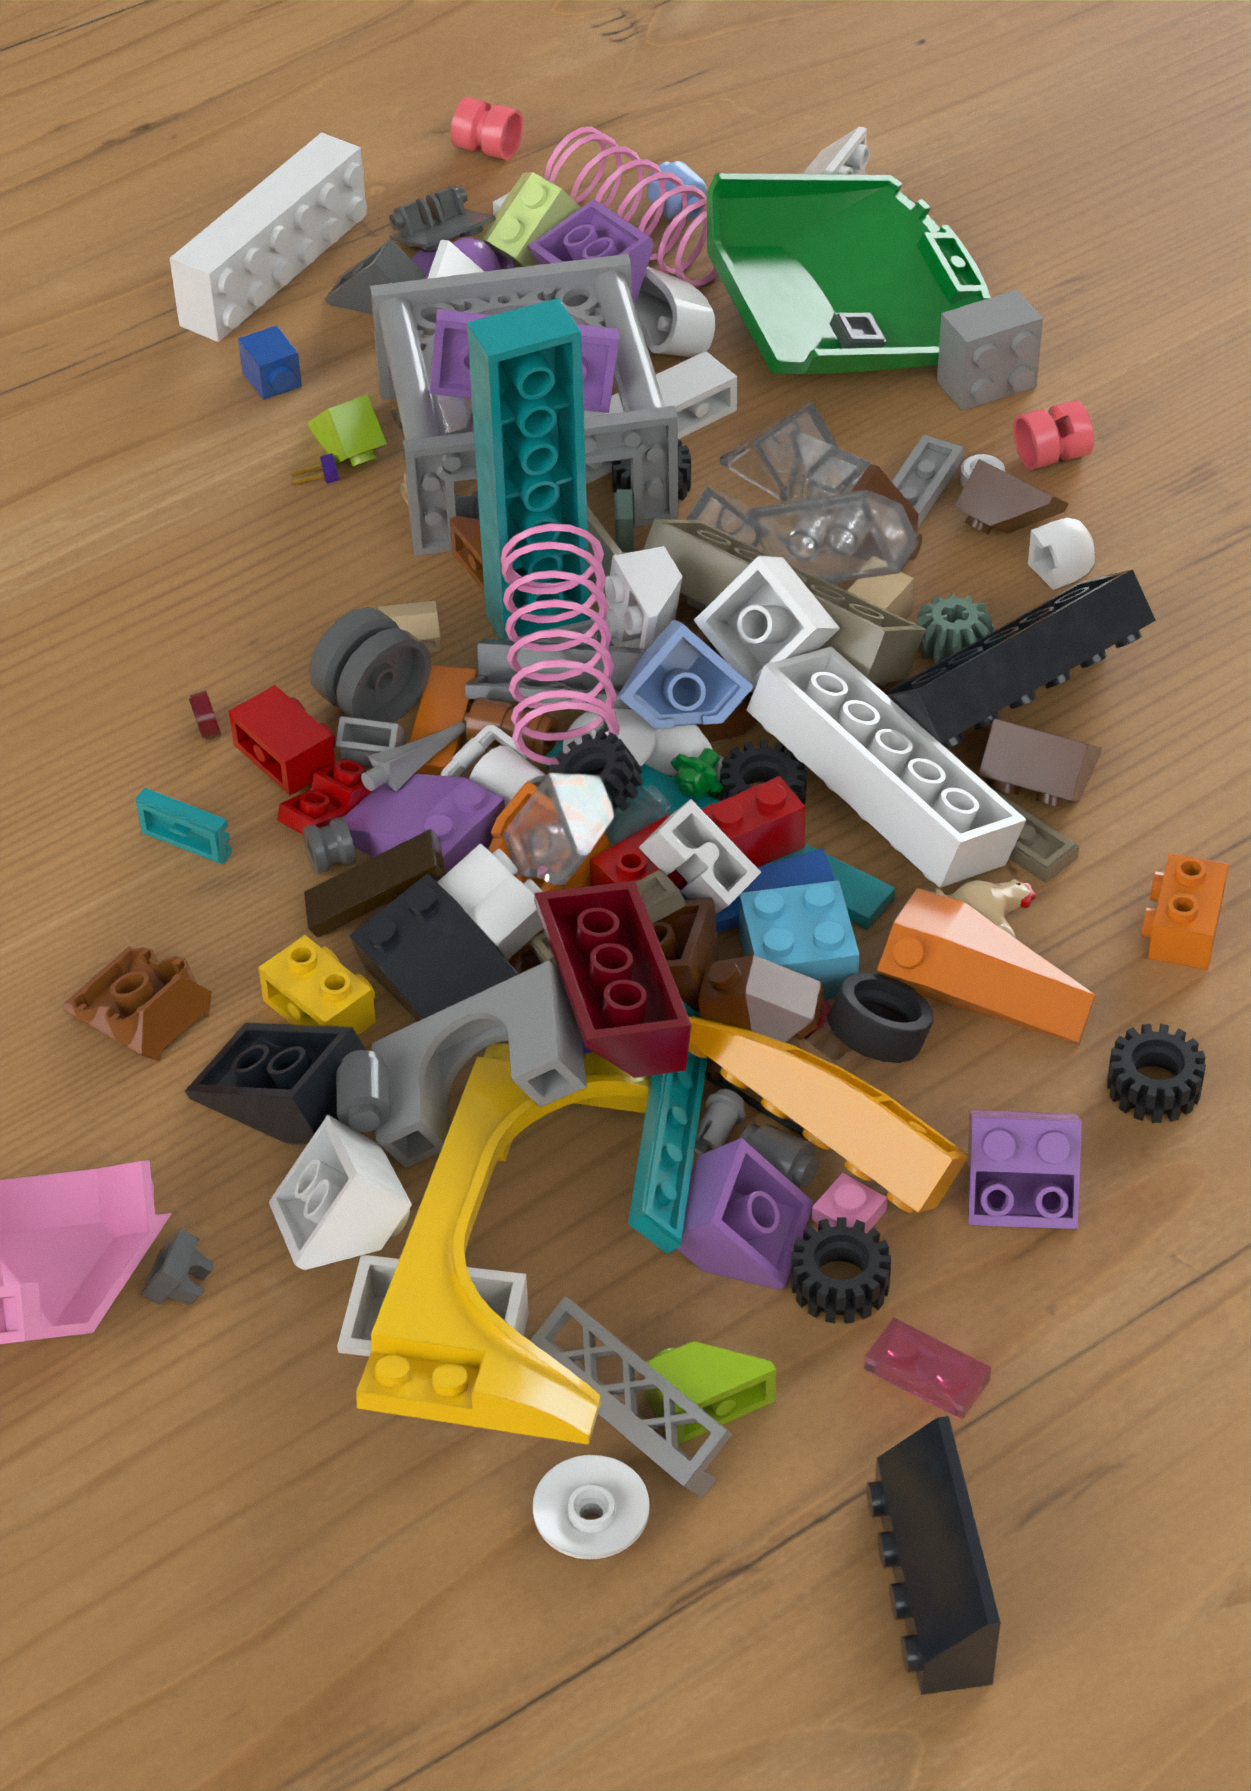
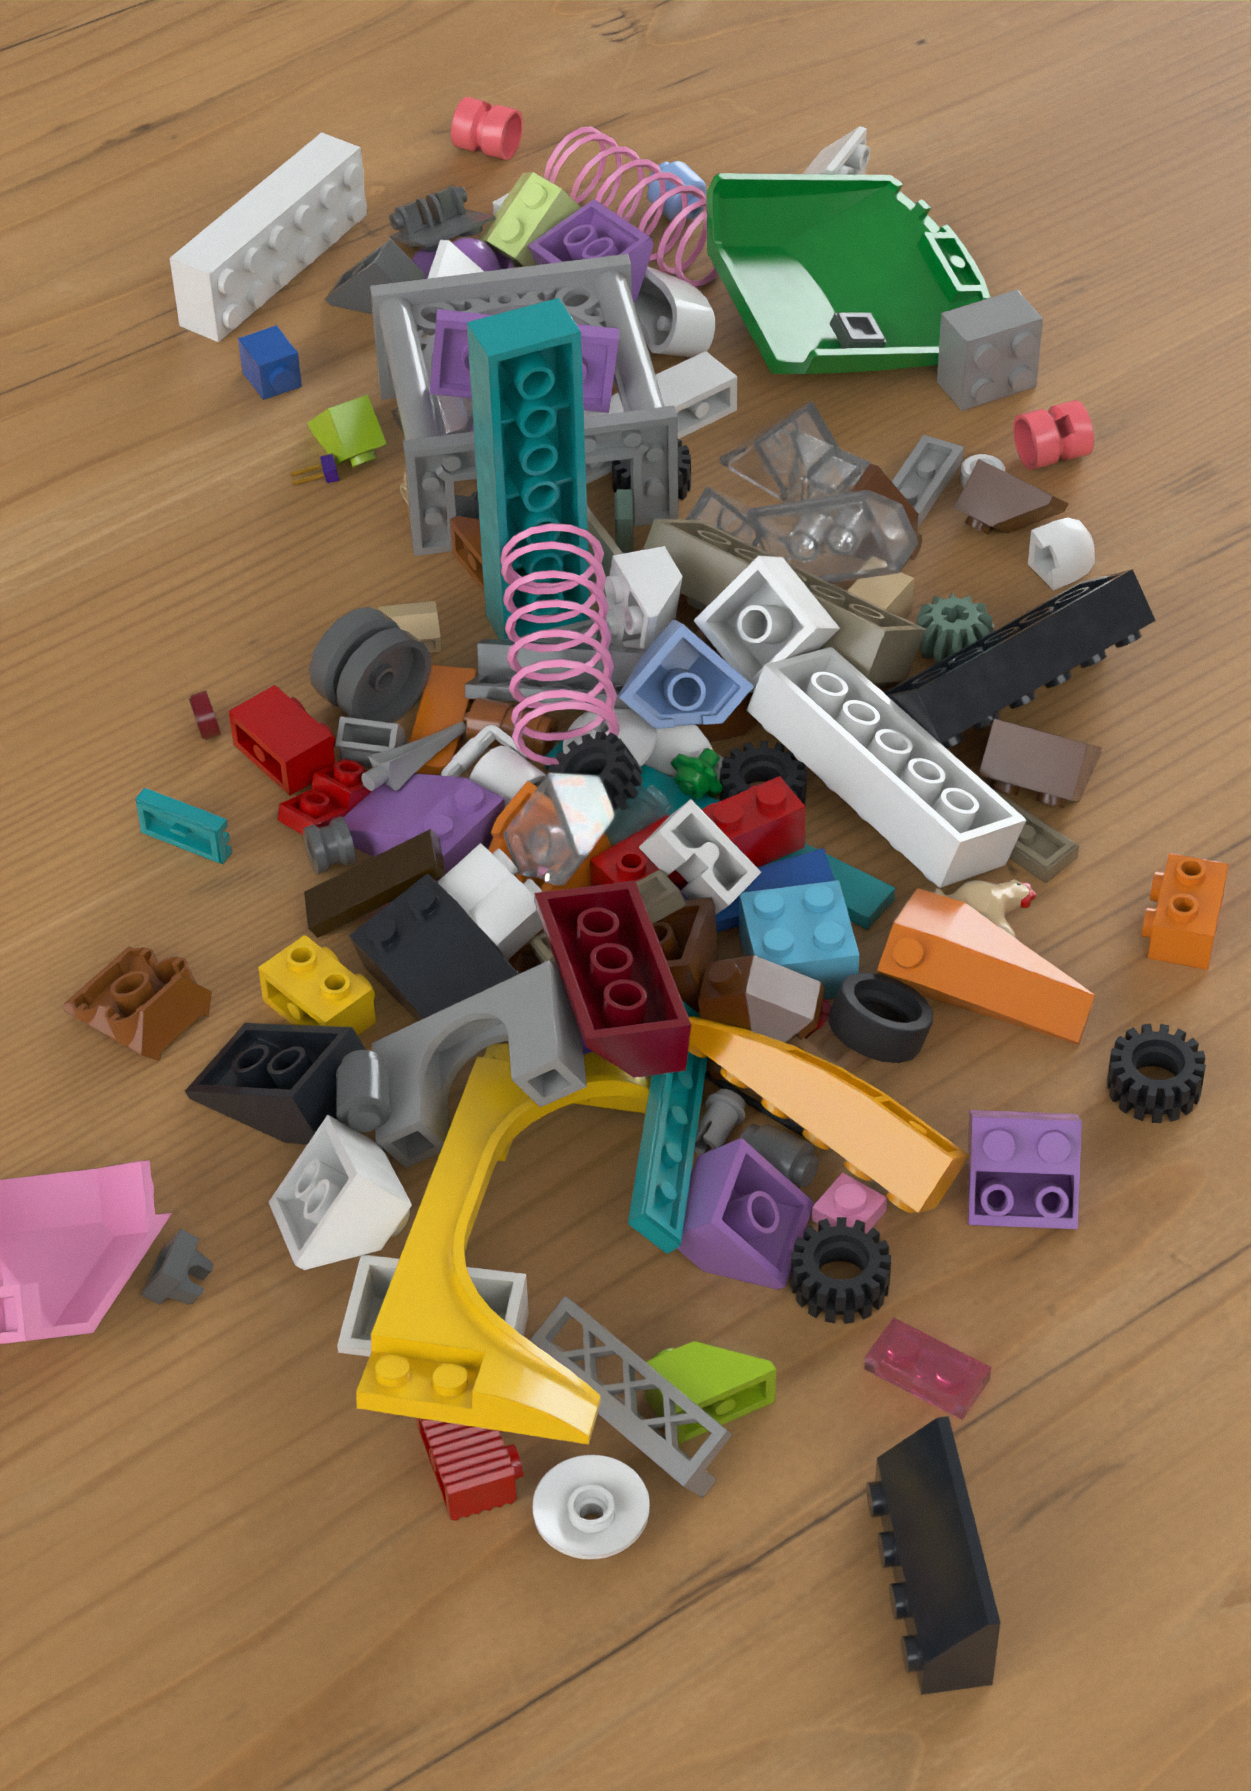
none -> red brick [416,1418,524,1521]

